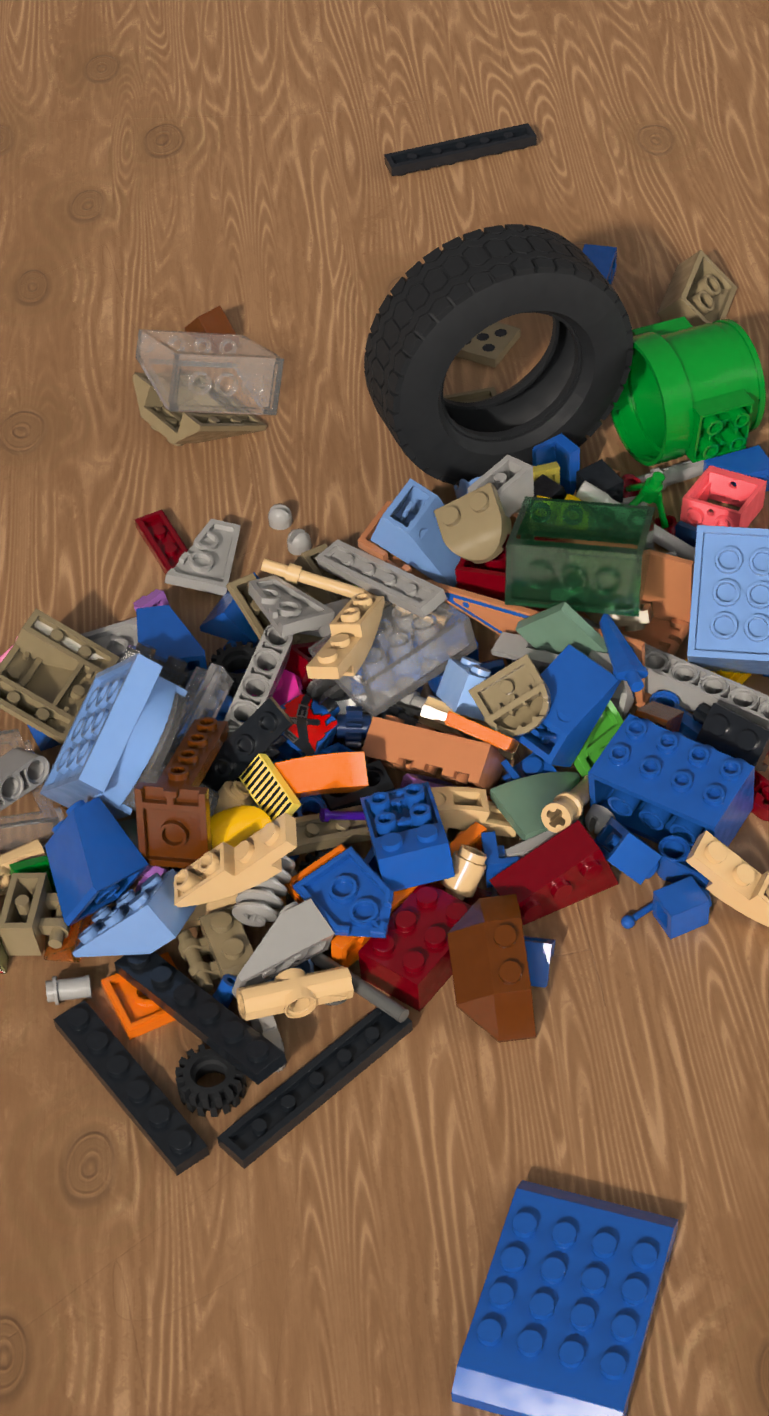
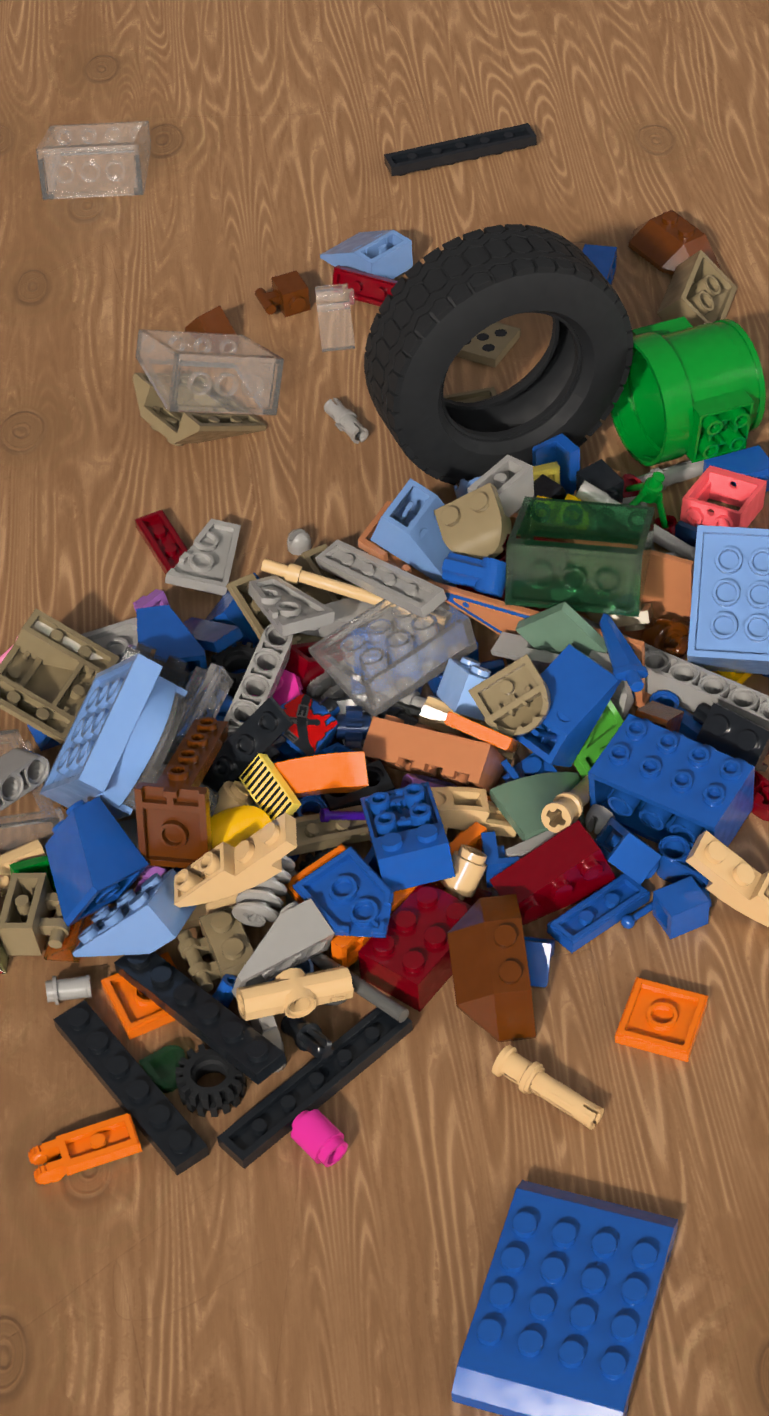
light grey hinge [268,503,293,530] -> none
tan slope [306,593,385,679] -> none
none -> orange hinge [28,1113,142,1185]
none -> clear windscreen [36,121,151,200]
none -> clear green tile [139,1045,186,1093]
none -> blue tile [183,617,243,653]
none -> reddish brown brick [255,270,311,317]
none -> black axle [281,1015,335,1061]
none -> dark pink brick [291,1109,348,1167]
none -> clear door [315,283,355,352]
none -> medium blue slope [320,230,413,279]
none -> light grey pin [324,398,368,444]
none -> dark red tile [332,265,398,306]
none -> blue piece [442,552,511,598]
none -> tan pin [492,1044,604,1130]
none -> blue tile [547,873,650,953]
none -> orange tile [615,977,709,1062]
none -> reddish brown wedge [628,210,721,276]
none -> reddish brown hair [640,618,689,658]

